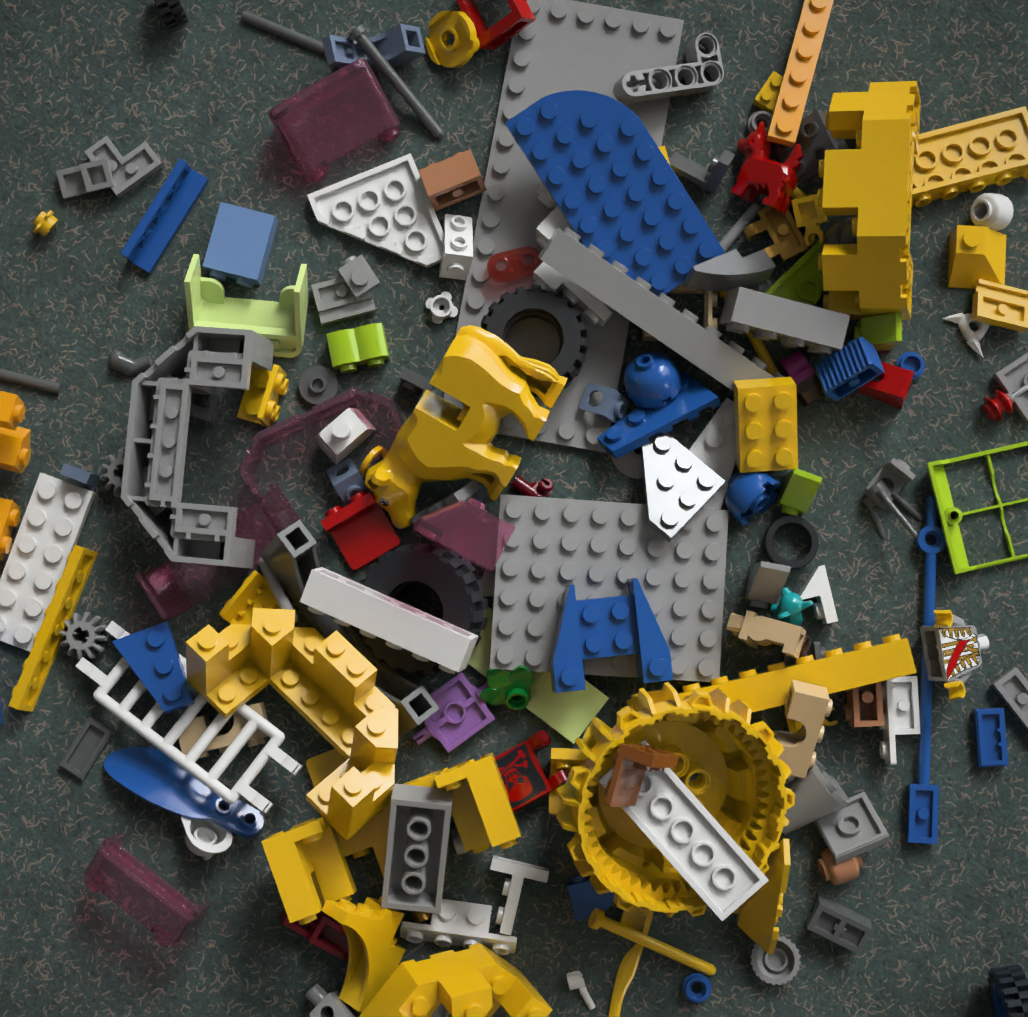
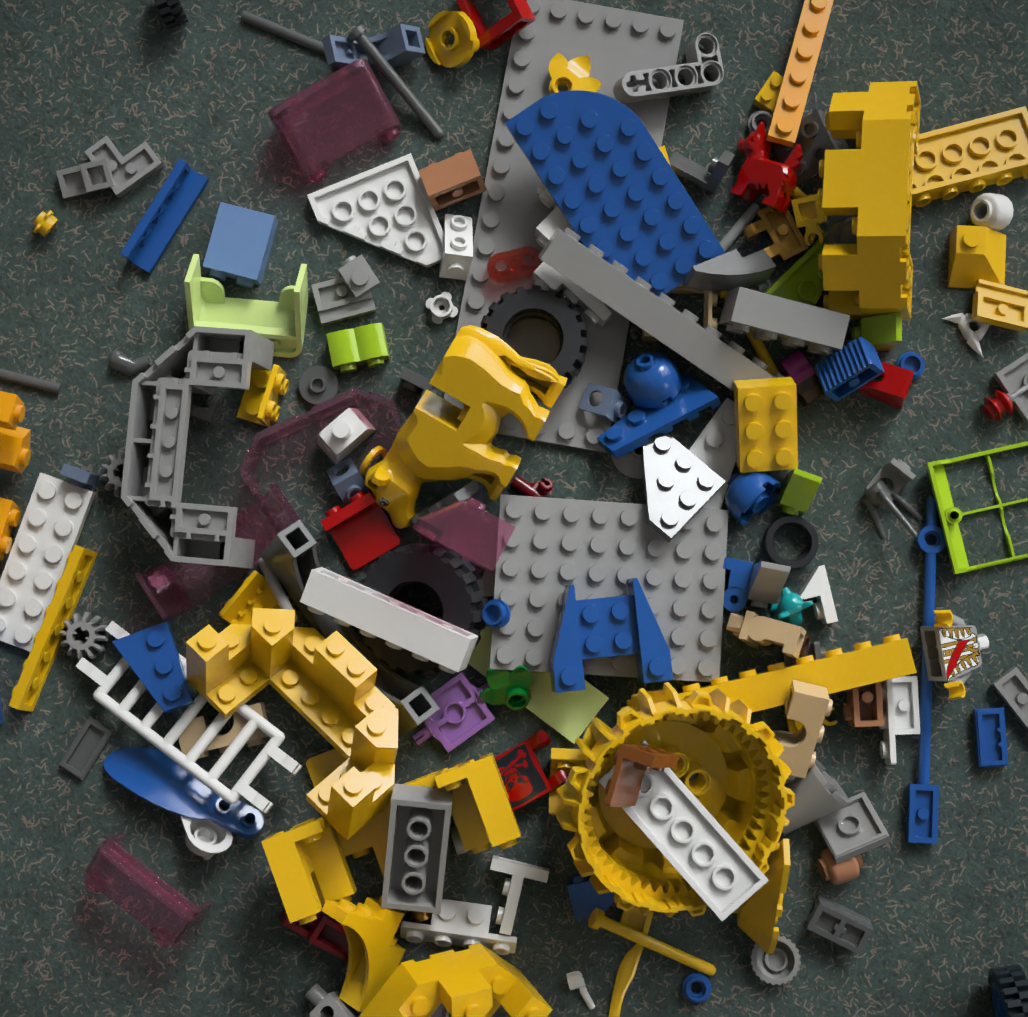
none -> blue plate [482,599,511,629]
none -> yellow plate [548,53,601,94]
none -> blue leg [723,557,753,612]

